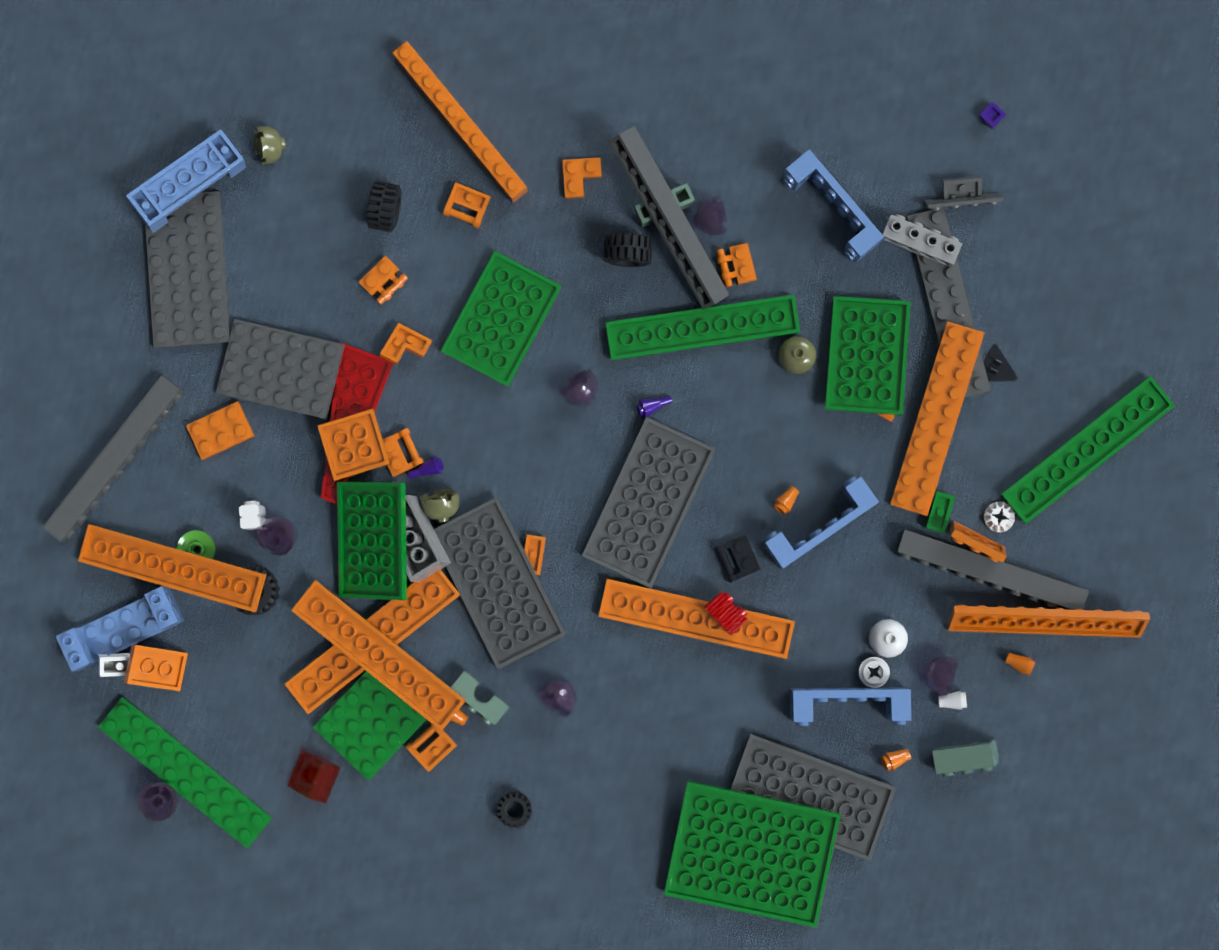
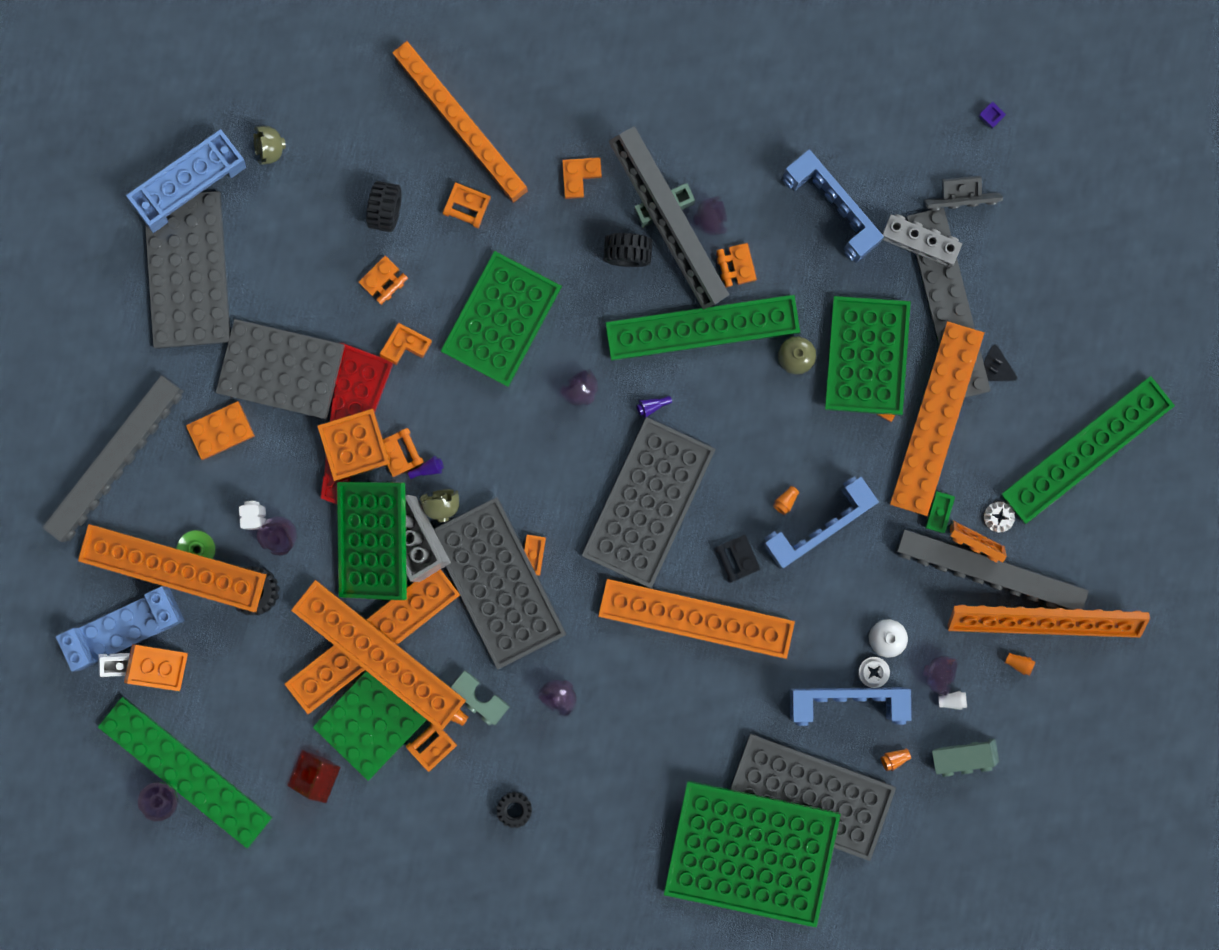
red brick [704,591,748,636] -> none

